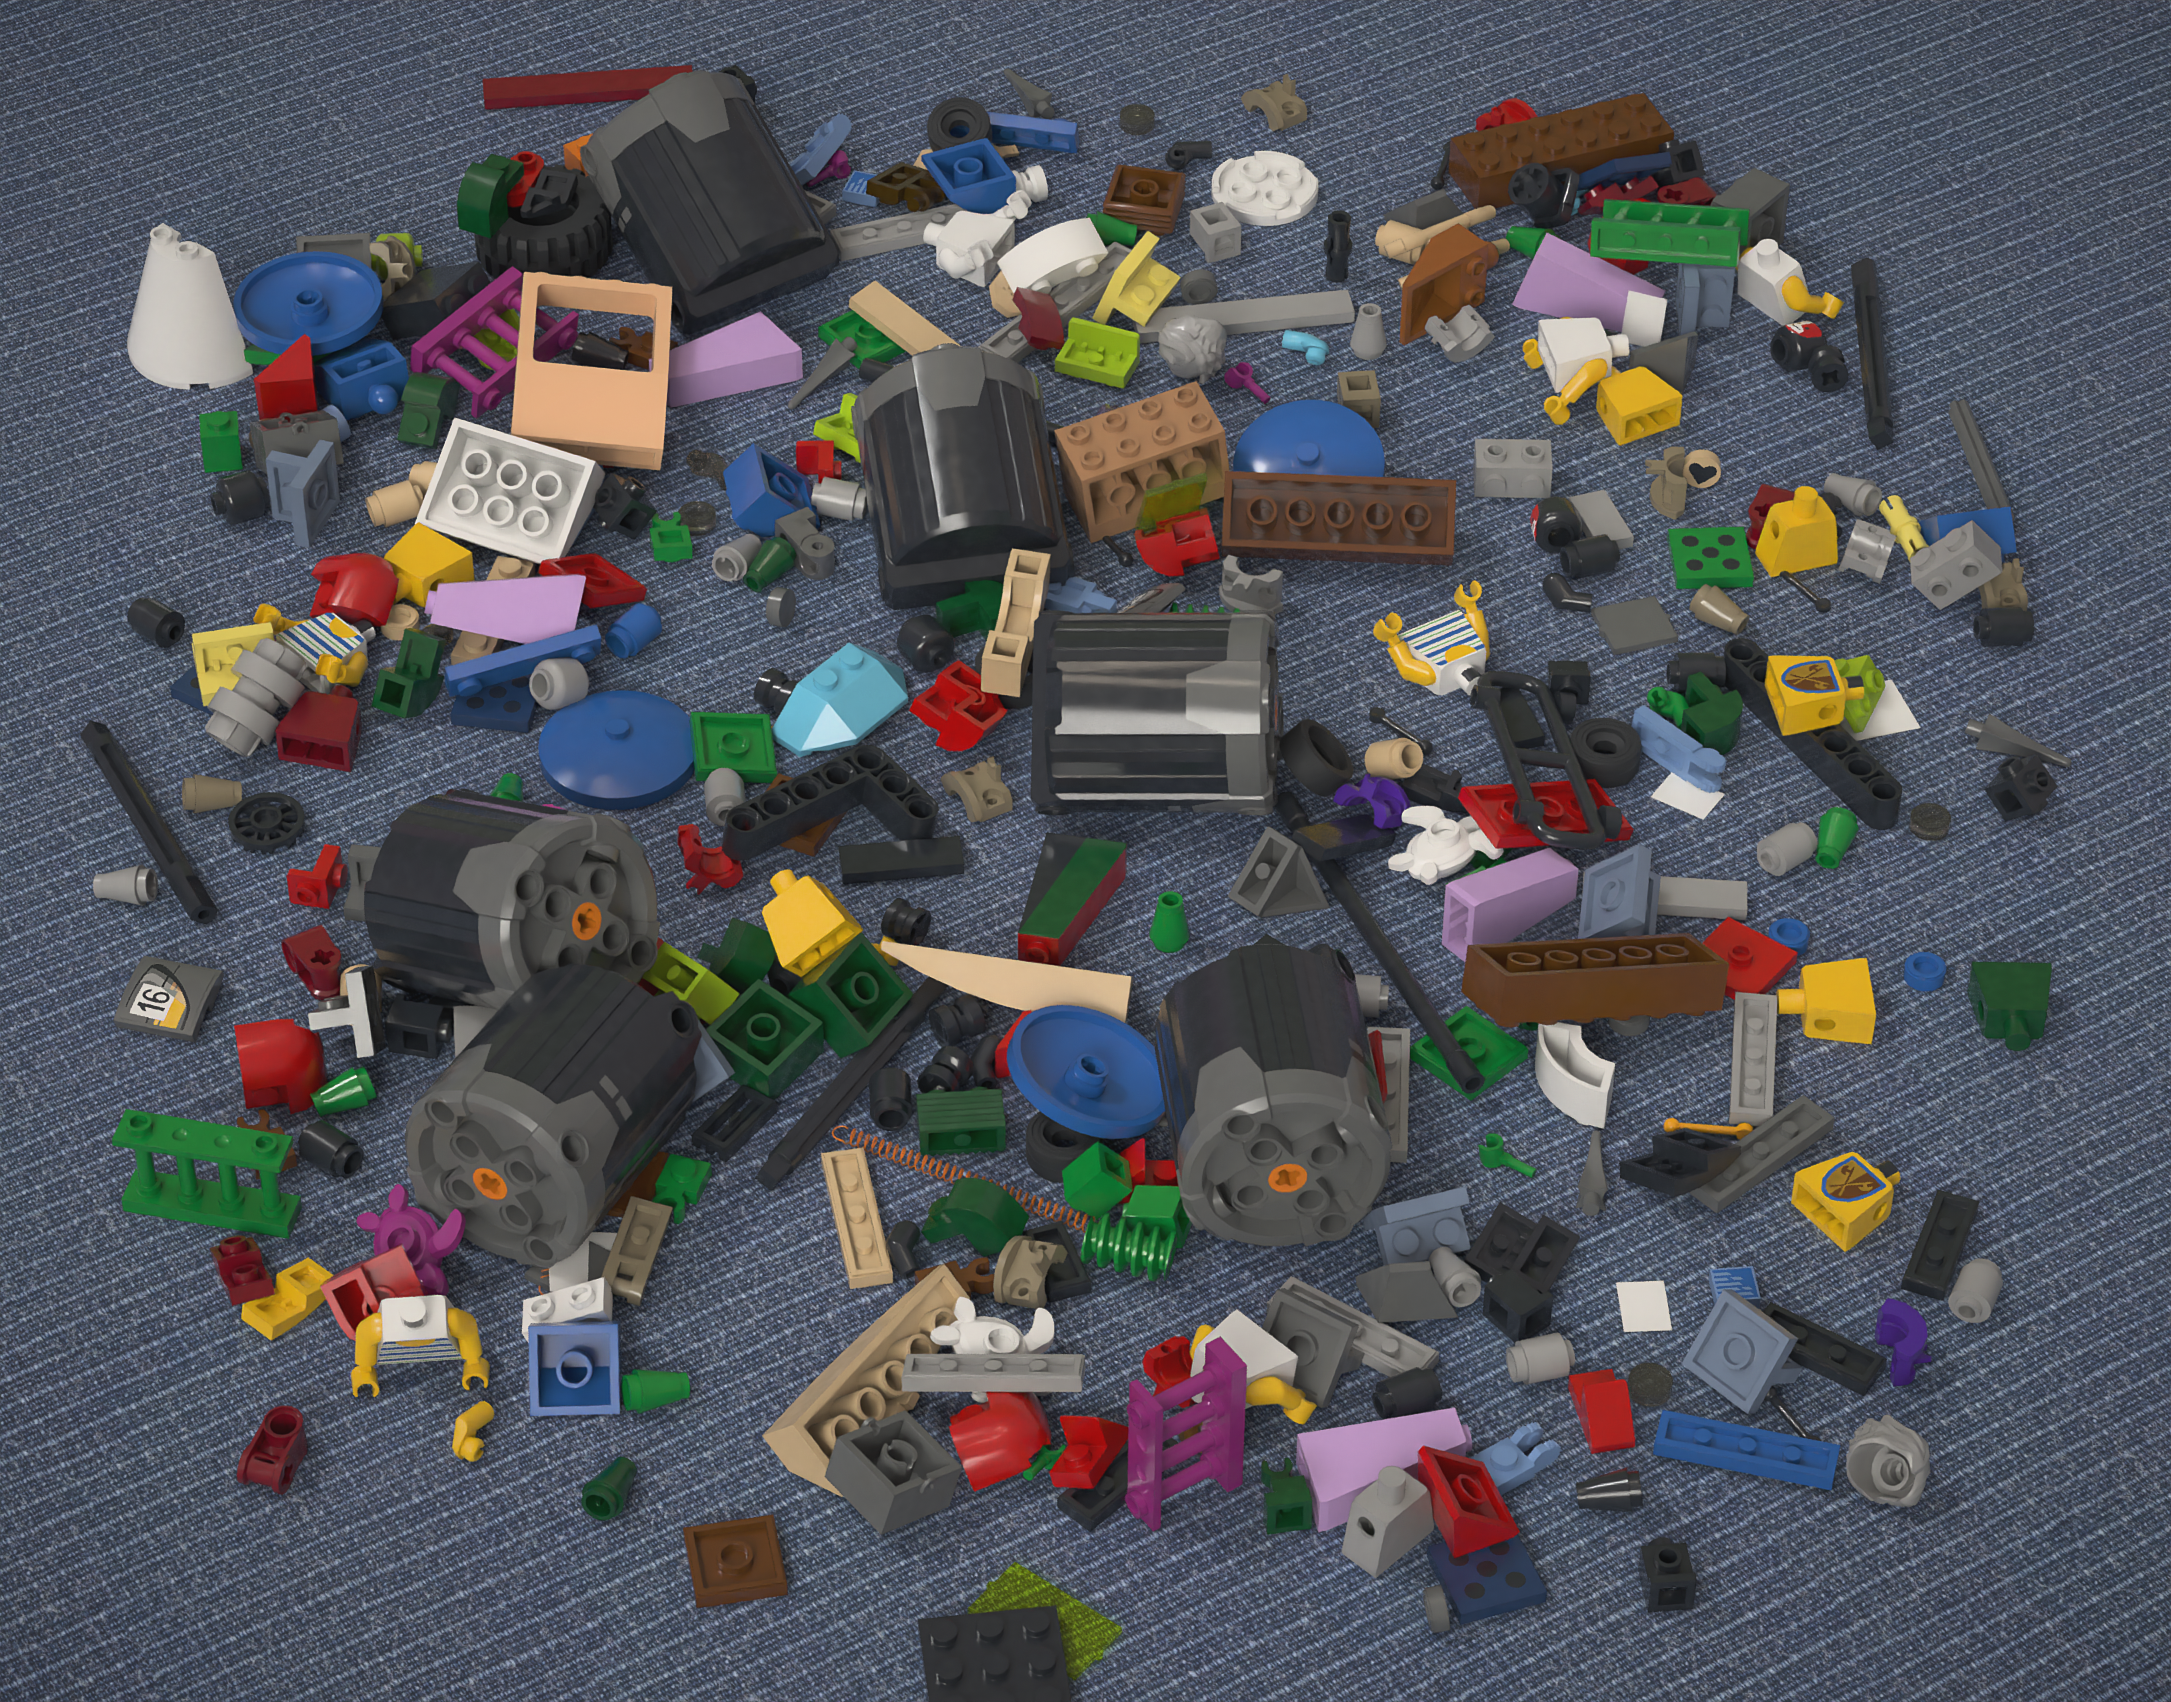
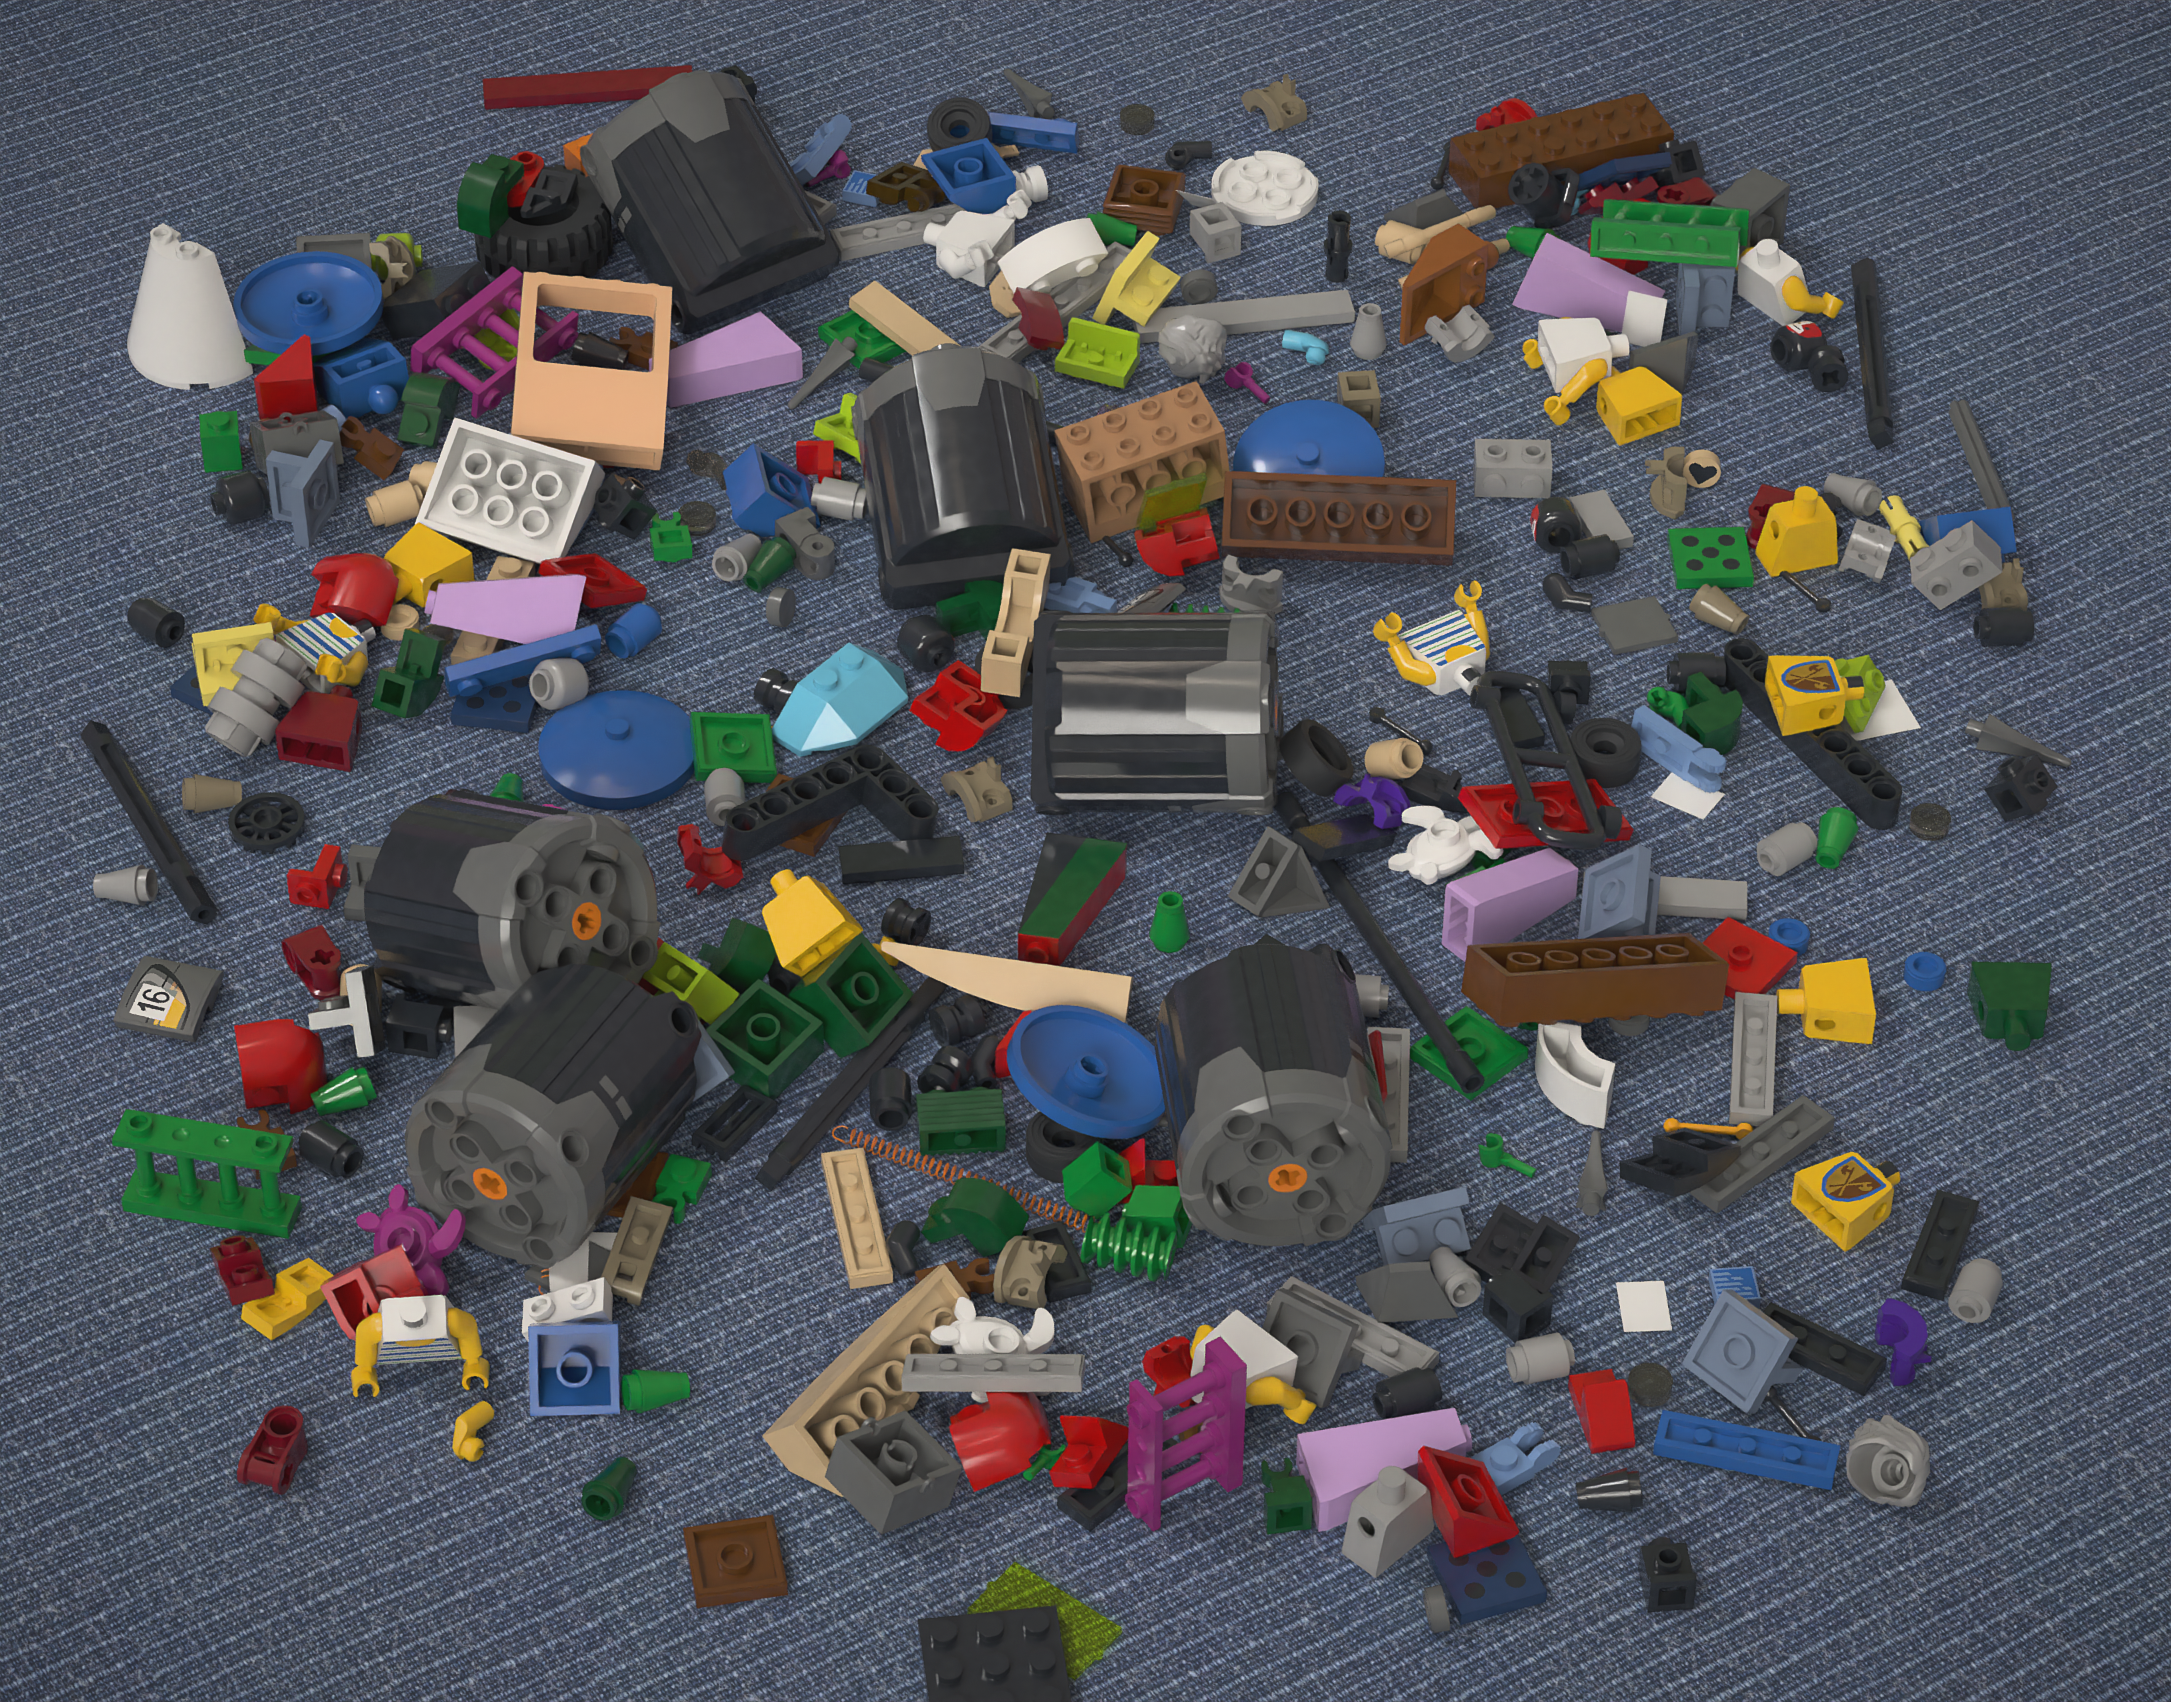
none -> reddish brown plate [339,416,404,480]
none -> white sticker [1176,190,1216,207]

